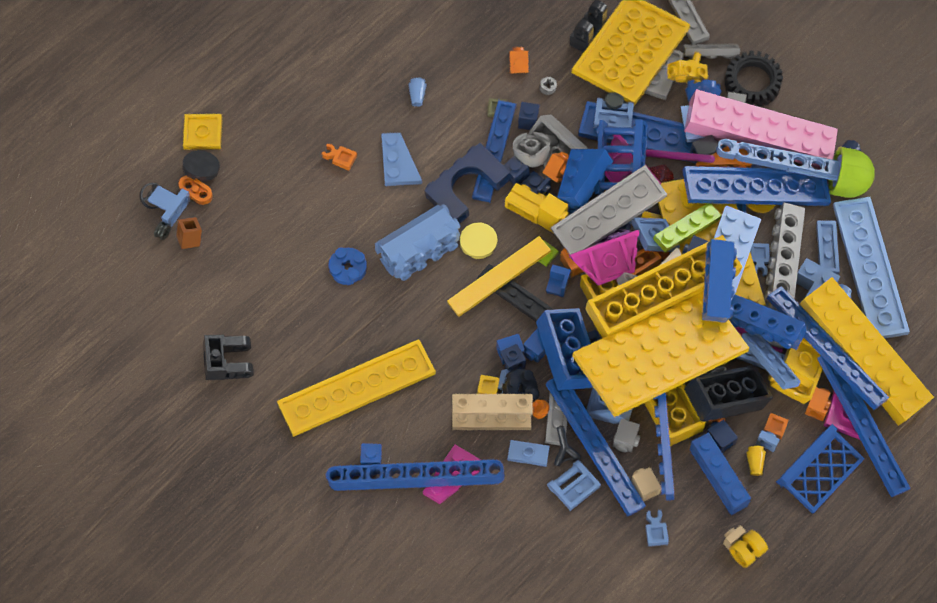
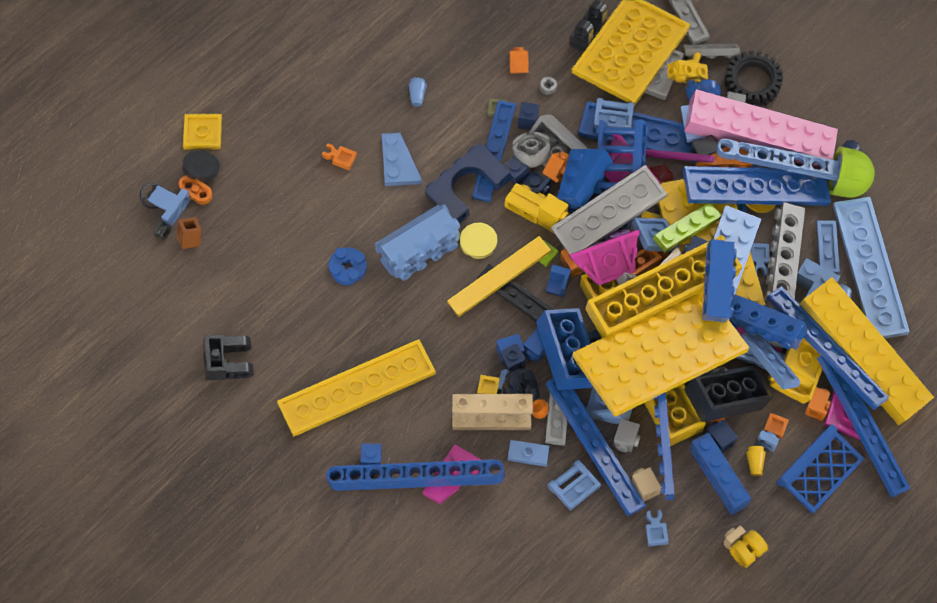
black piece [554,426,581,466] -> none
pearl dark grey piece [605,93,623,109] -> none

